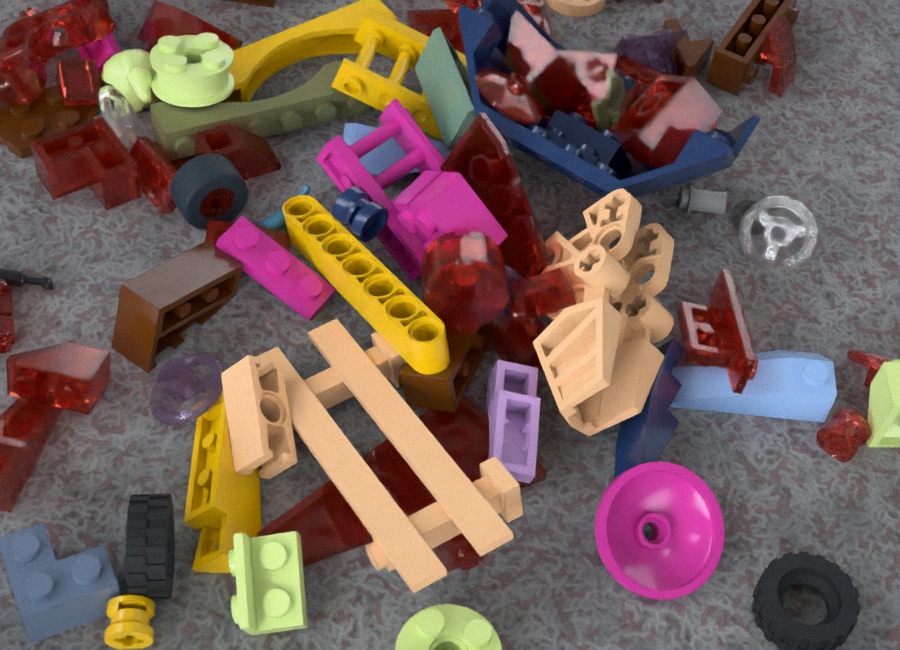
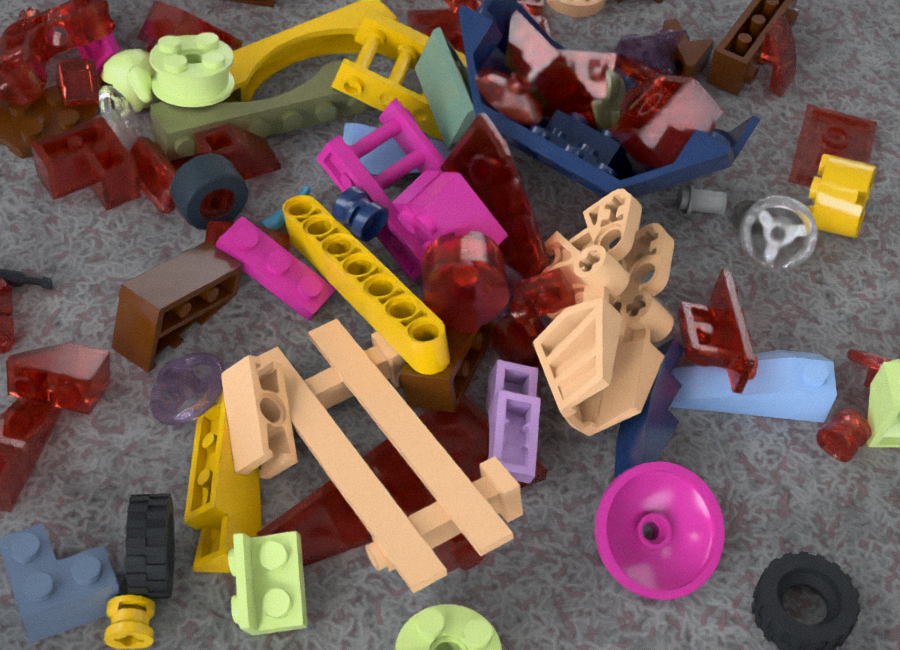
none -> clear red tile [788,104,877,188]
none -> yellow brick [803,153,876,238]

